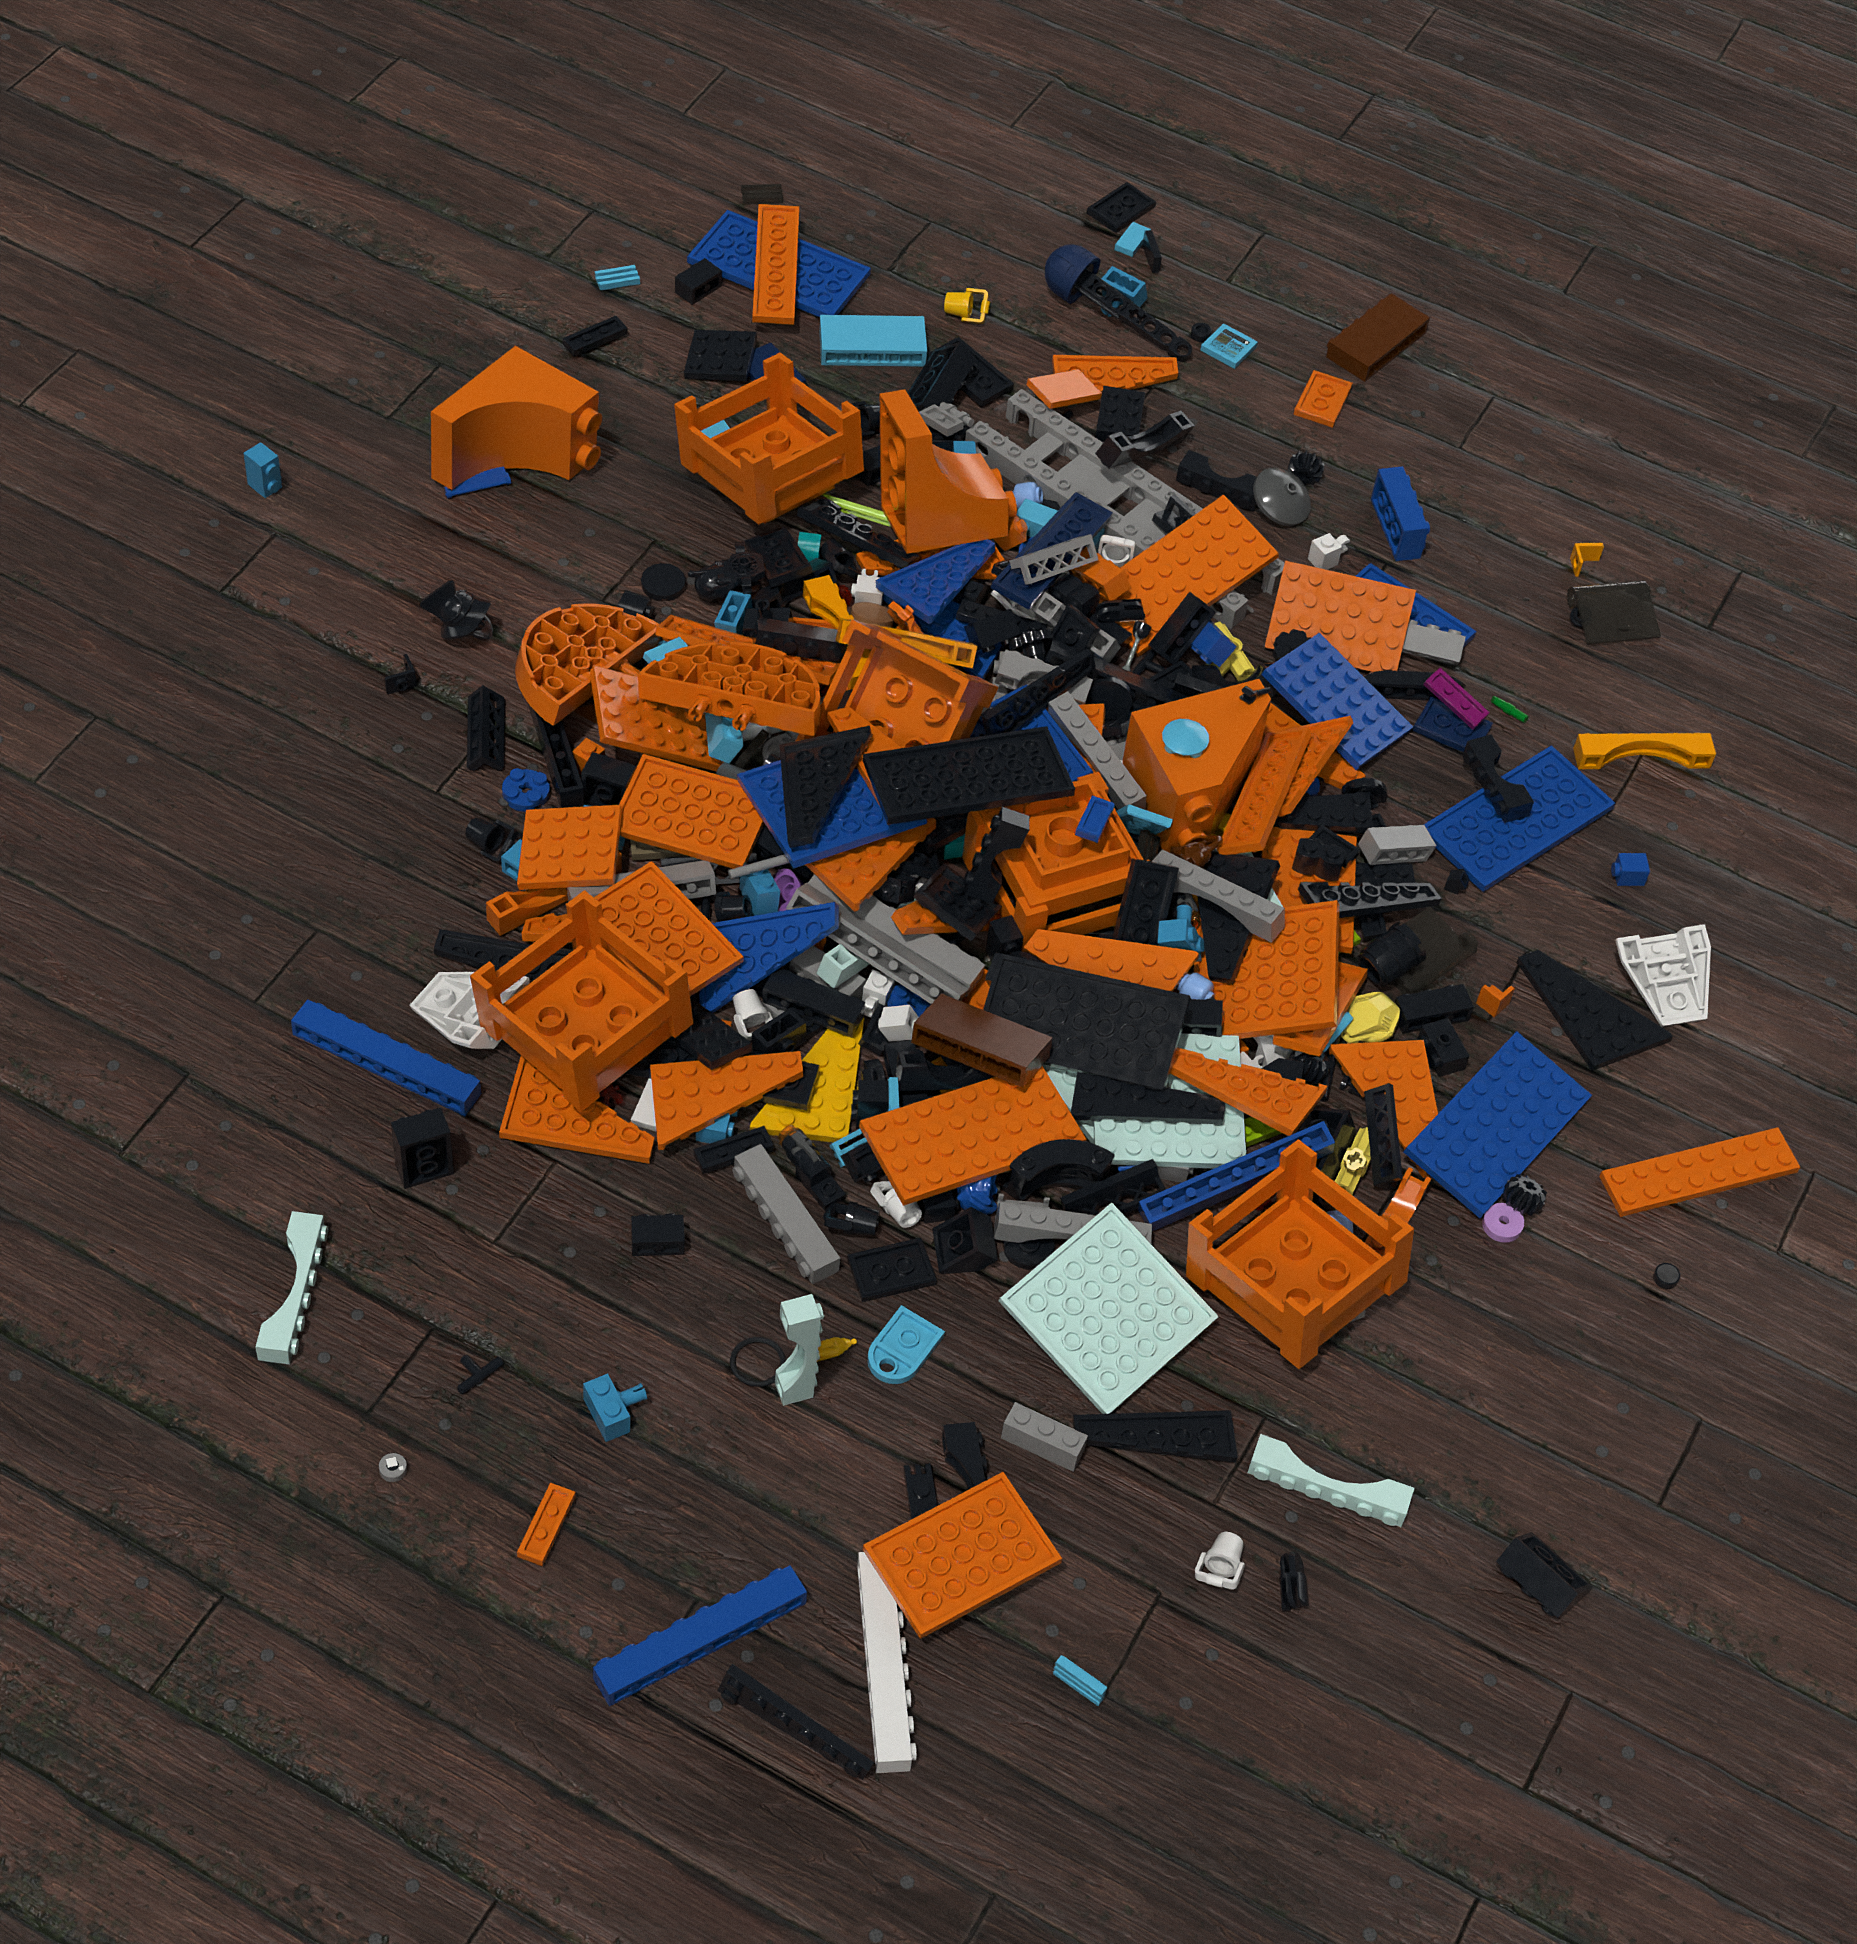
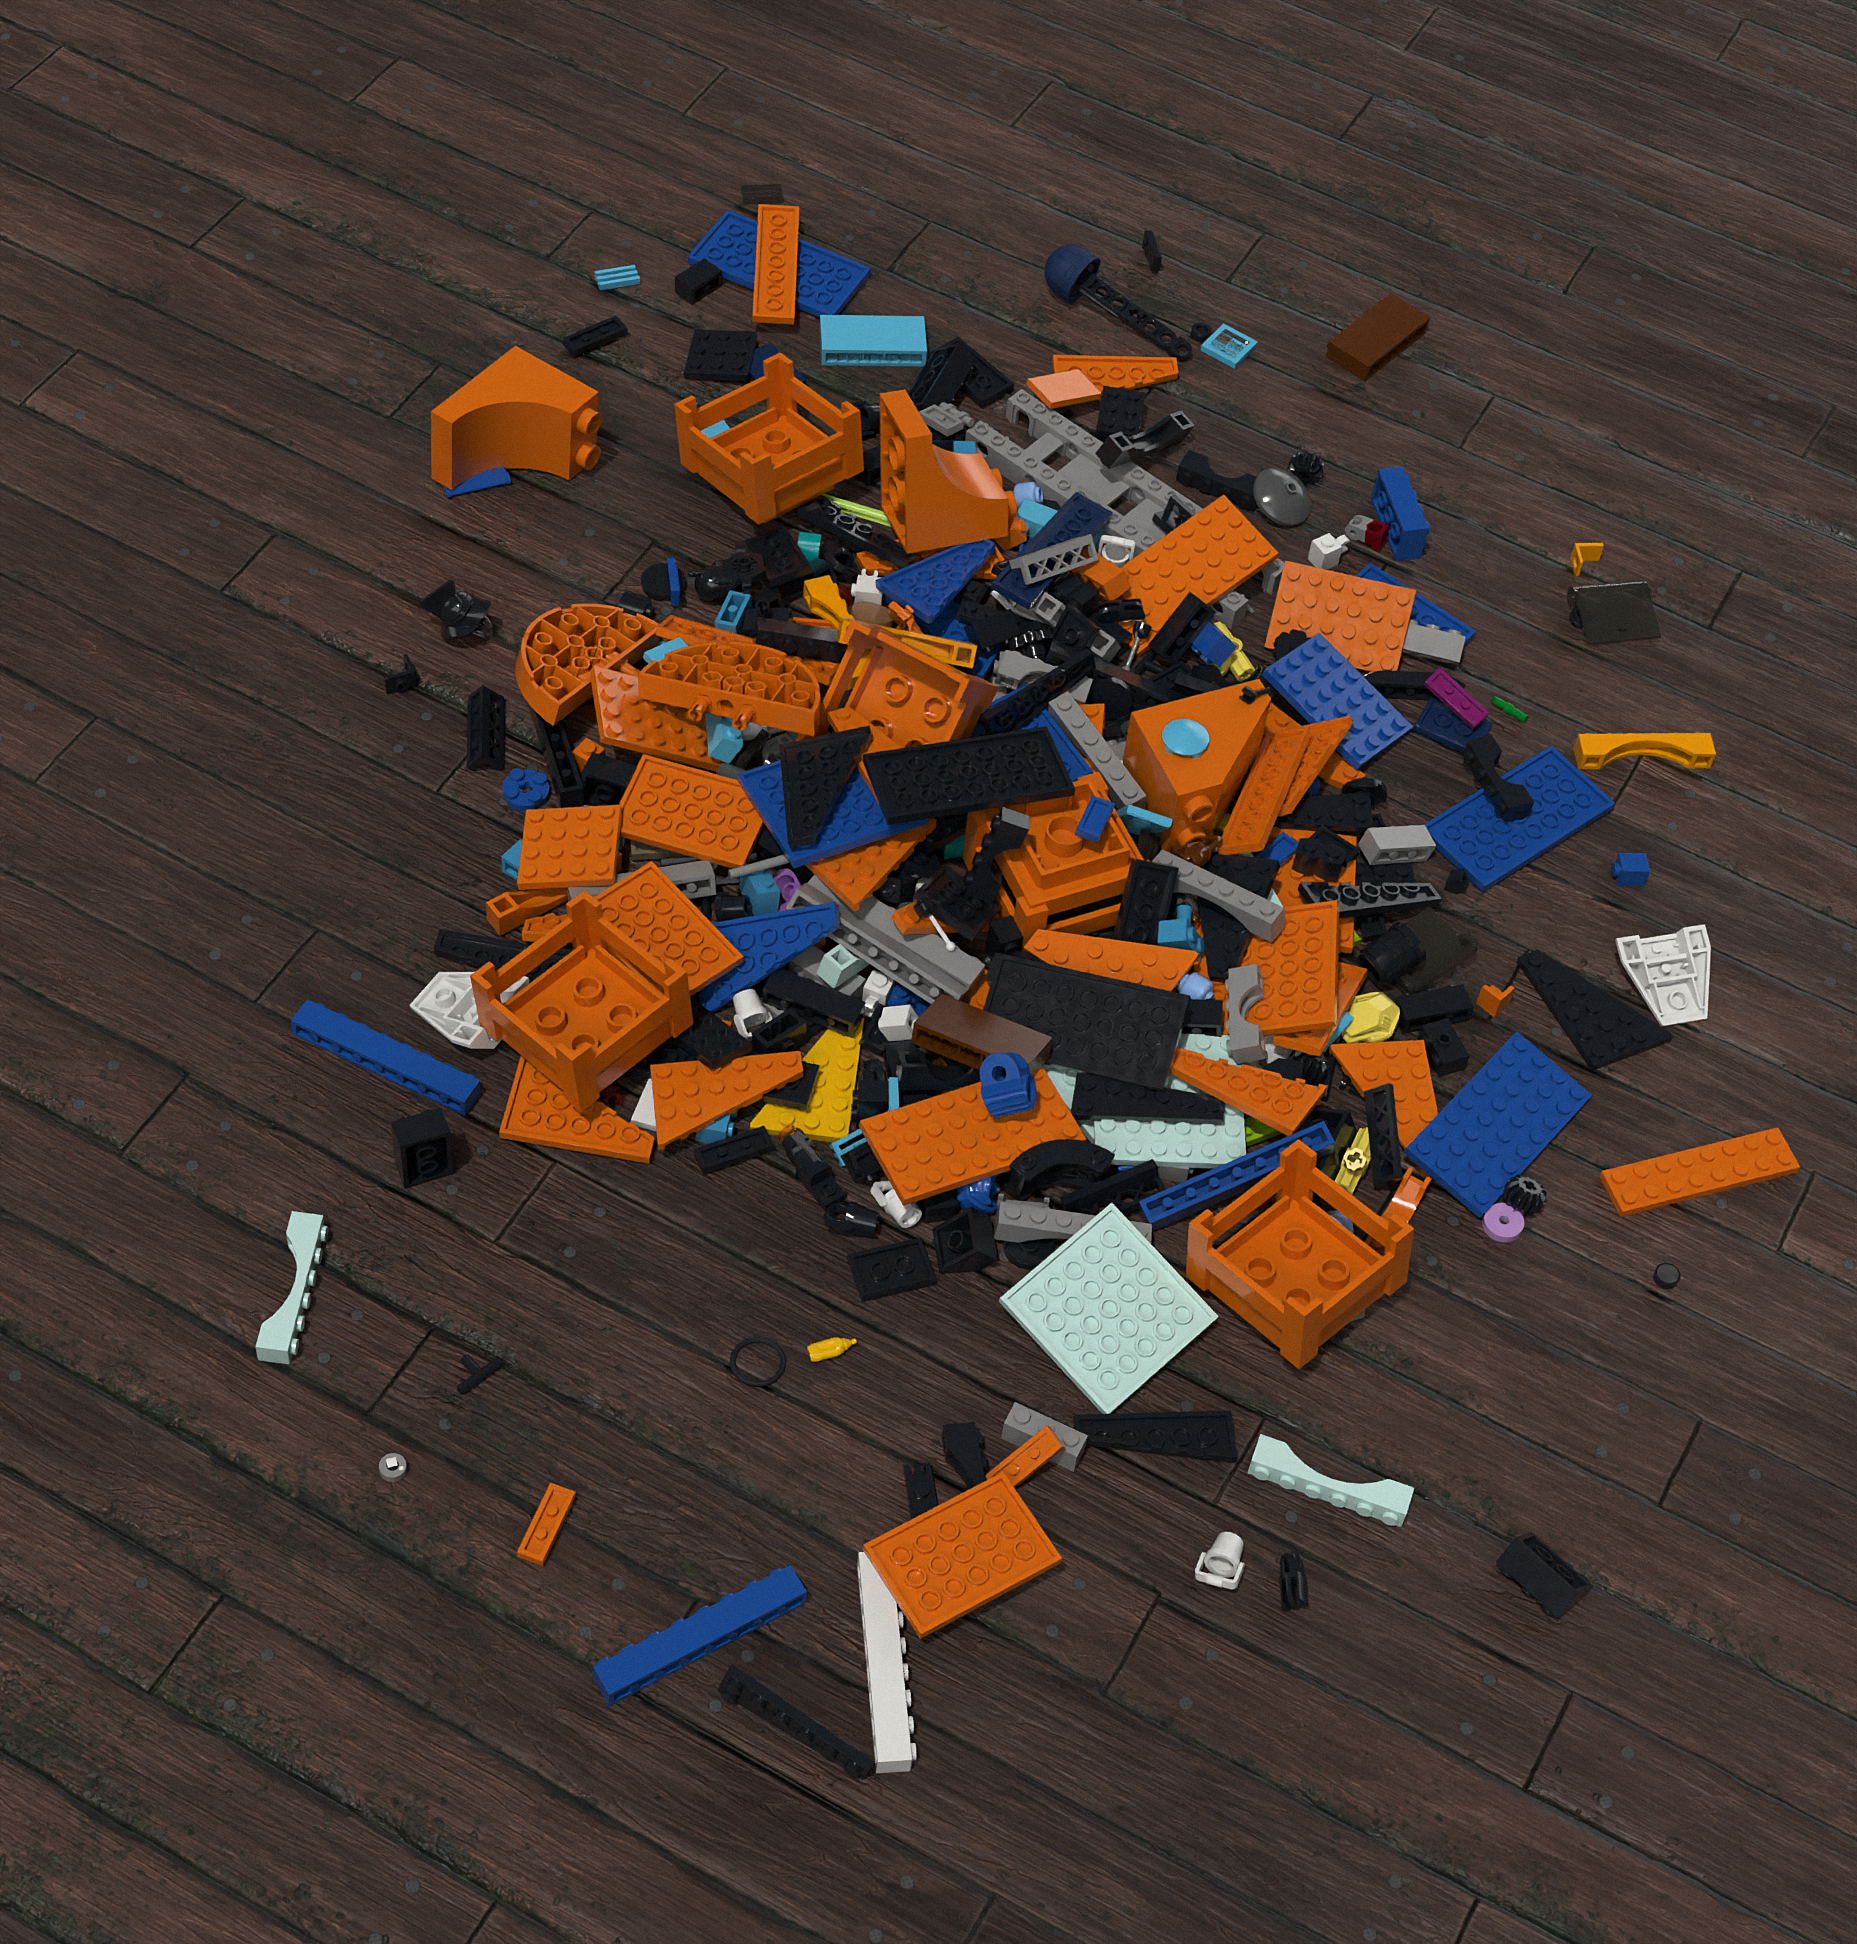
dark azure brick [244,442,282,498] -> none
black piece [465,818,518,863] -> none
dark azure brick [583,1373,647,1442] -> none
black hinge [631,1213,685,1256] -> none
light grey brick [732,1144,840,1285] -> none
light aqua arch [775,1294,824,1406] -> none
medium azure tile [868,1305,945,1384] -> none
yellow piece [944,288,990,324] -> none
medium azure tile [1053,1655,1107,1706] -> none
black tile [1087,182,1156,233] -> none
dark azure brick [1101,266,1148,317] -> none
medium azure tile [1114,222,1151,257] -> none
orange tile [1293,370,1353,428] -> none
none -> blue tile [667,557,680,606]
none -> hinge [913,896,956,951]
none -> blue piece [980,1052,1037,1118]
none -> orange plate [985,1425,1065,1488]
none -> light grey arch [1225,964,1266,1064]
none -> blue tile [1255,832,1298,867]
none -> leg [1345,515,1389,552]

